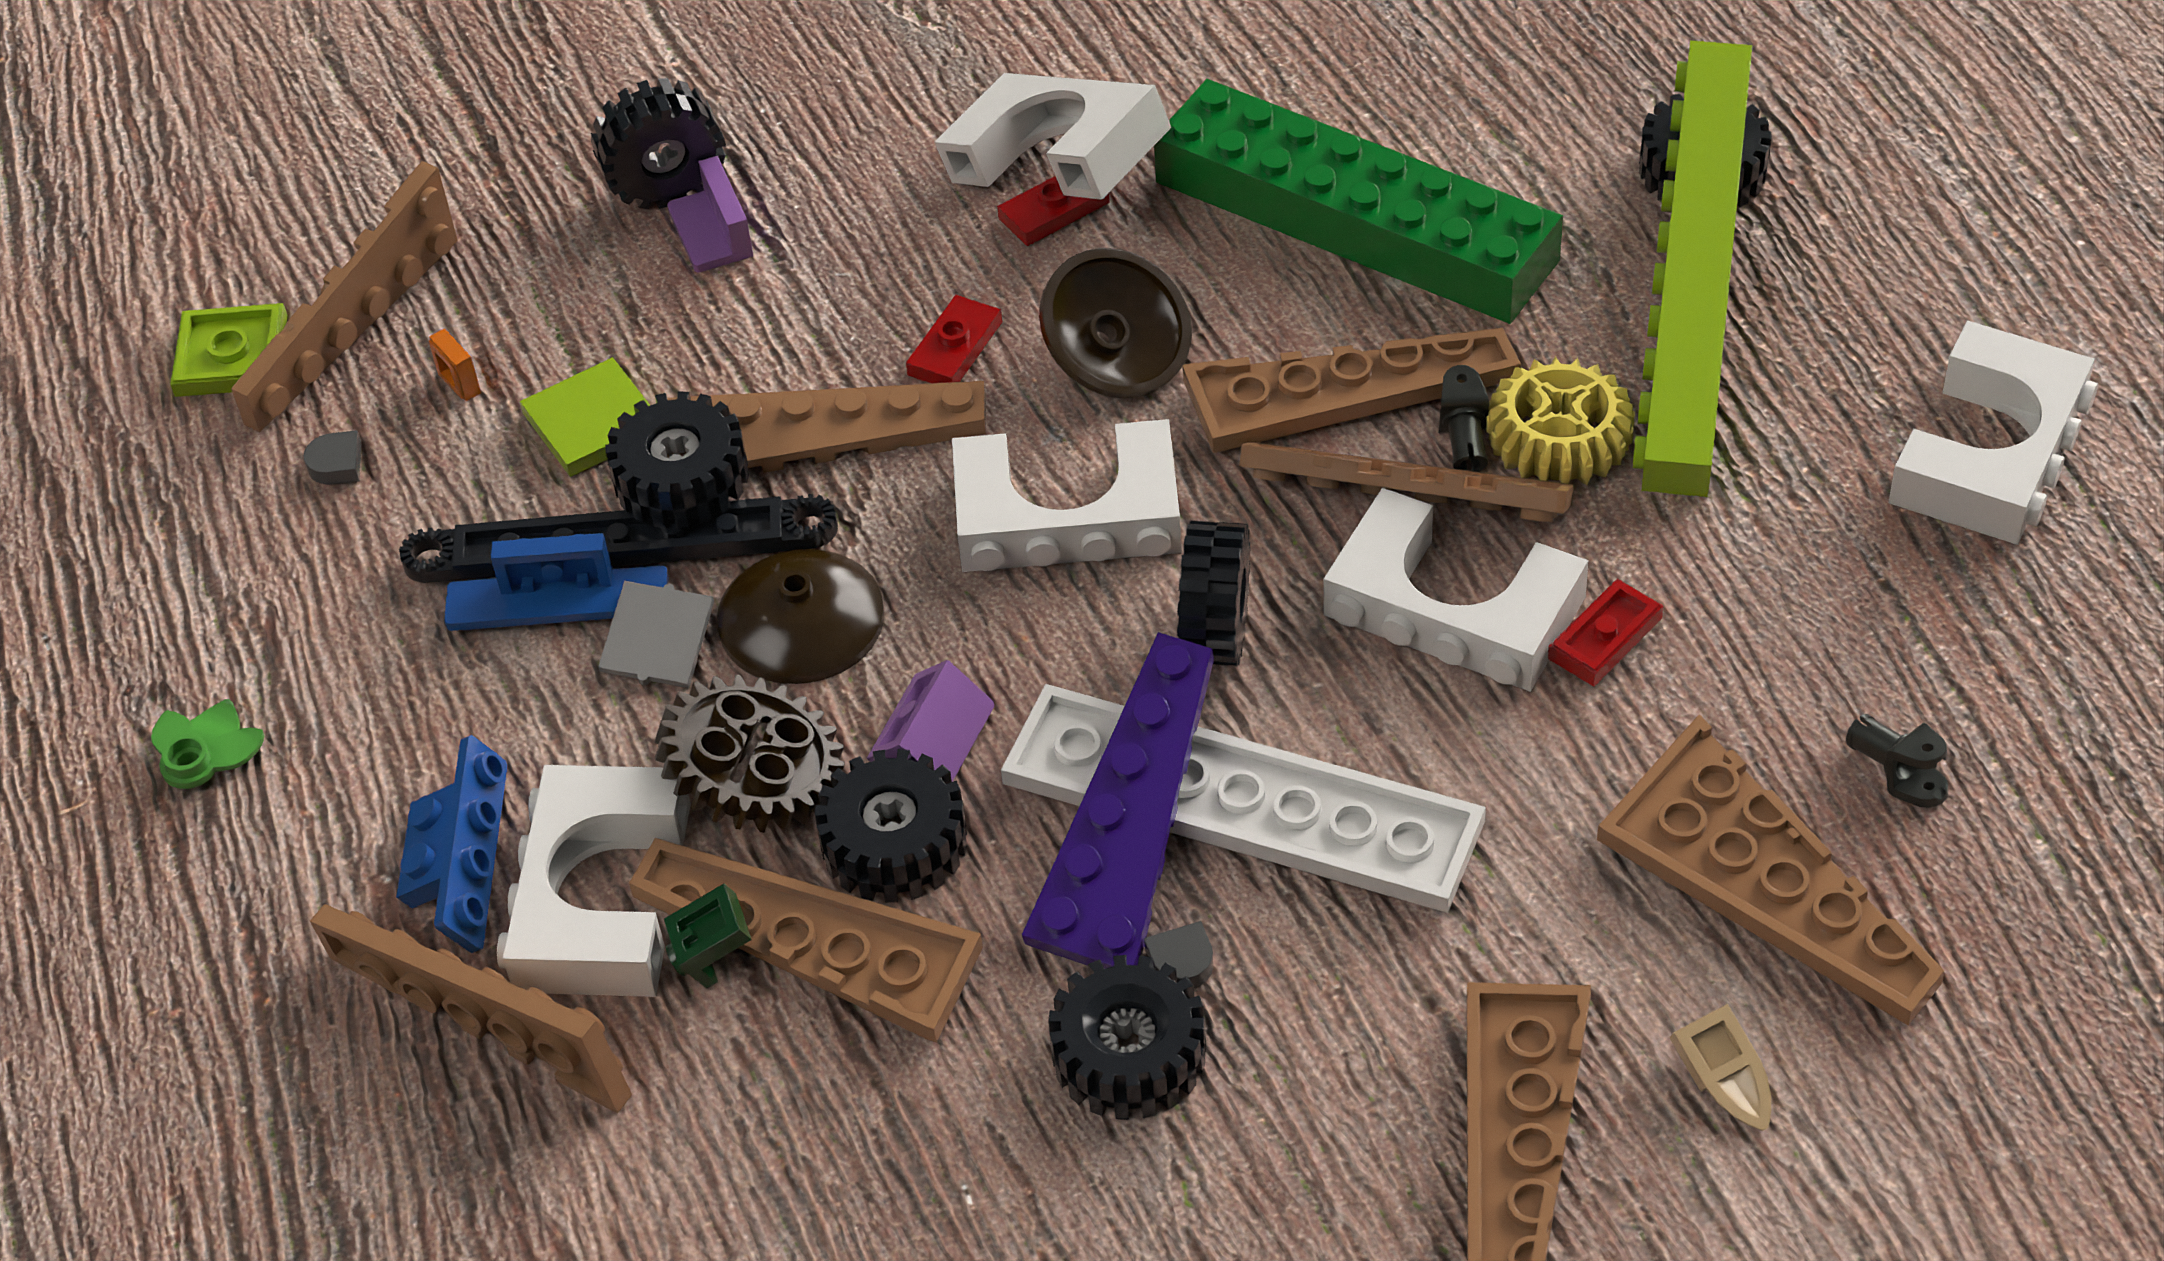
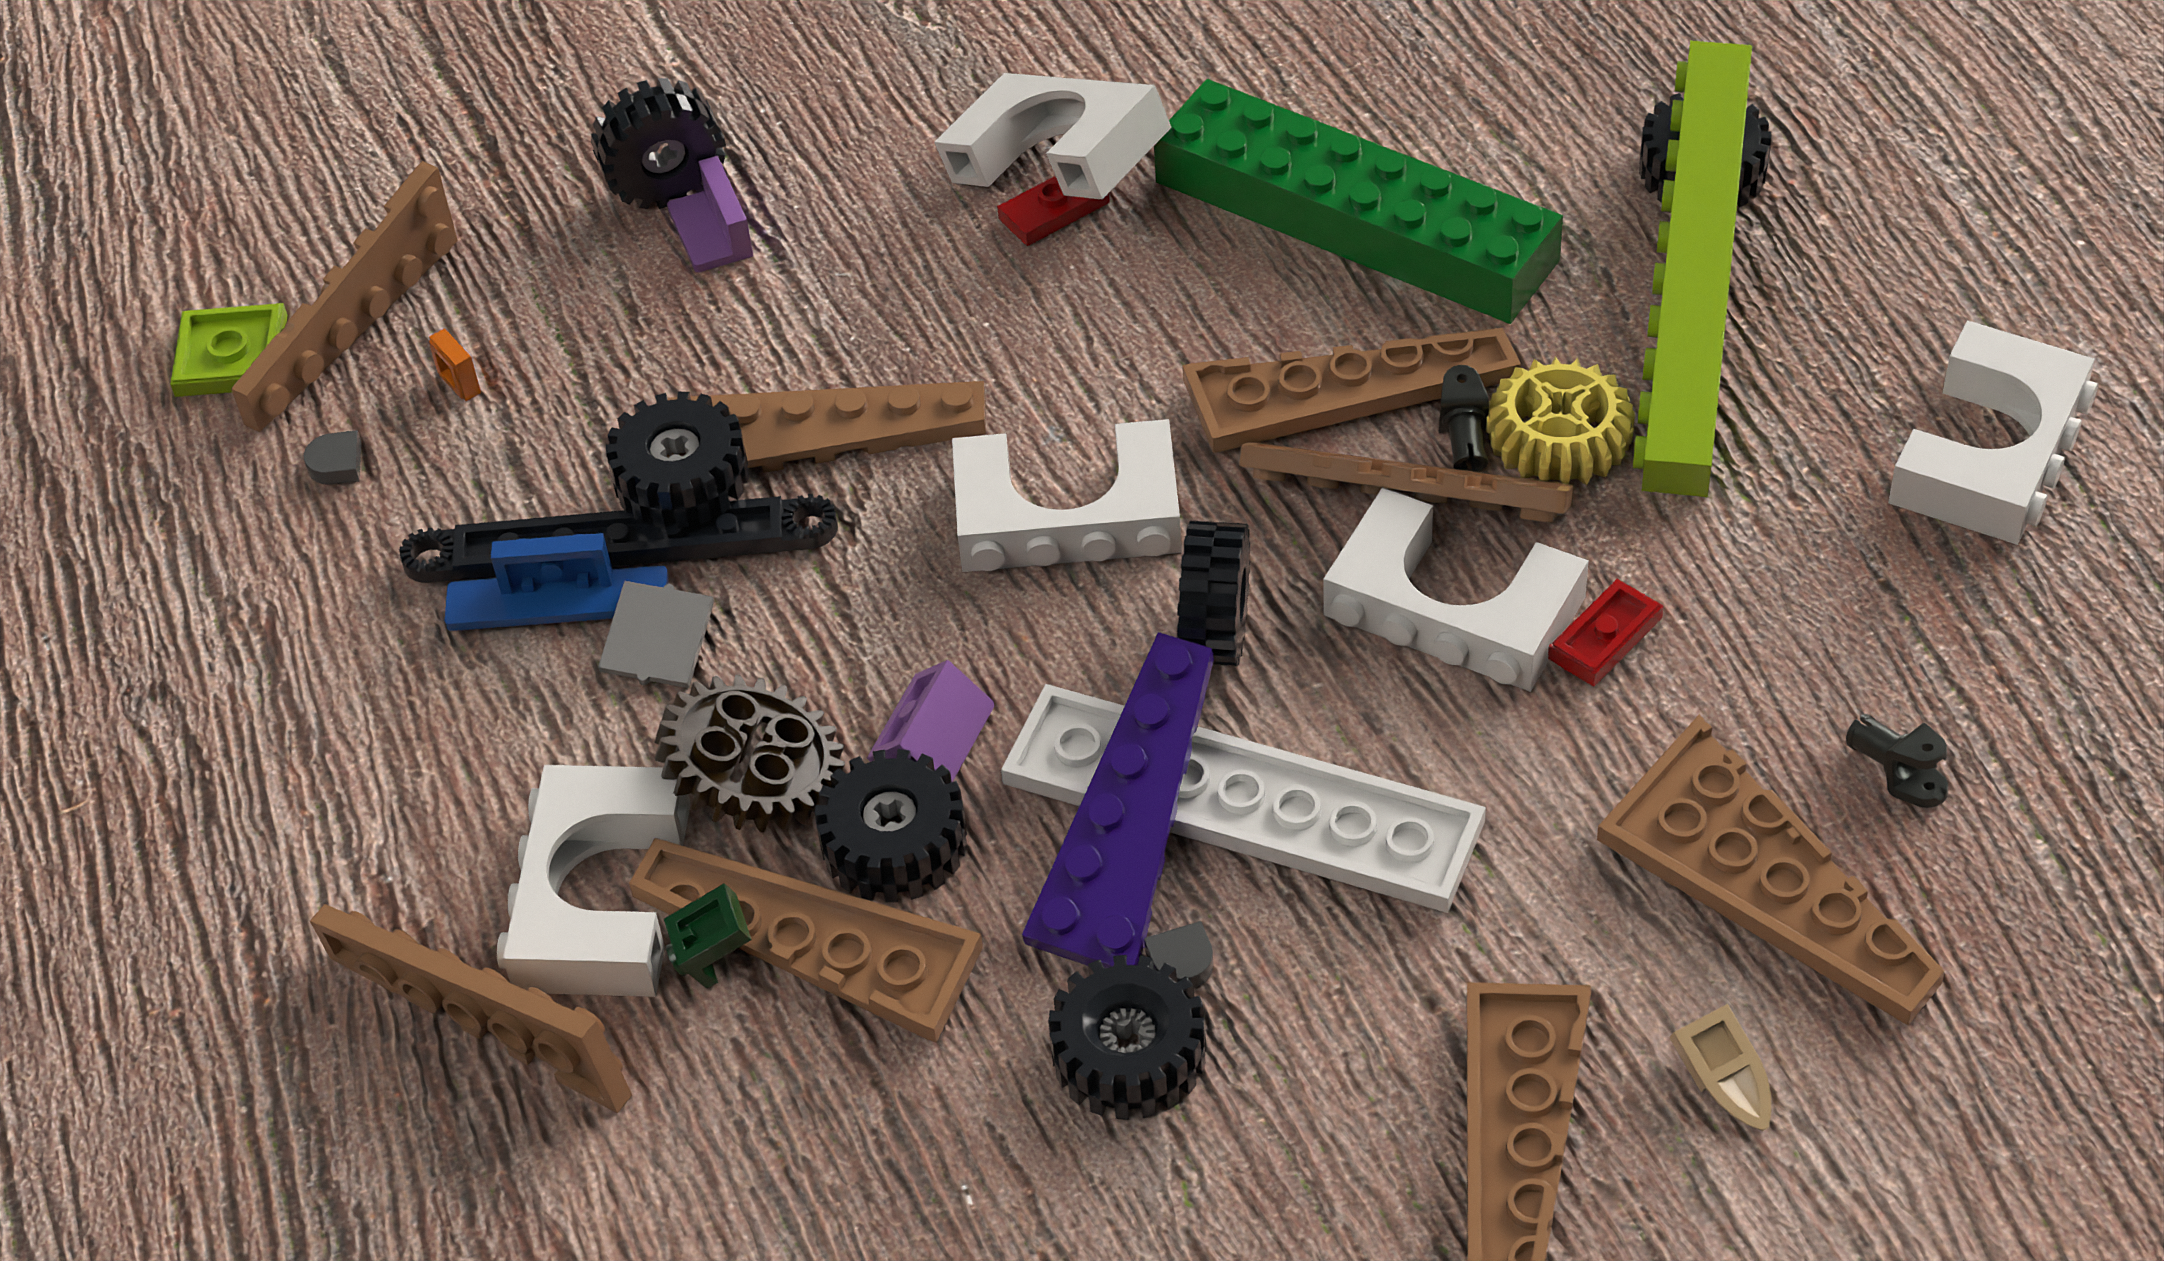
bright green plate [151,699,265,789] -> none
blue bracket [396,735,507,953] -> none
lime tile [520,357,650,477] -> none
dark brown dish [717,549,884,684] -> none
red plate [906,294,1003,384] -> none
dark brown dish [1039,248,1192,398] -> none

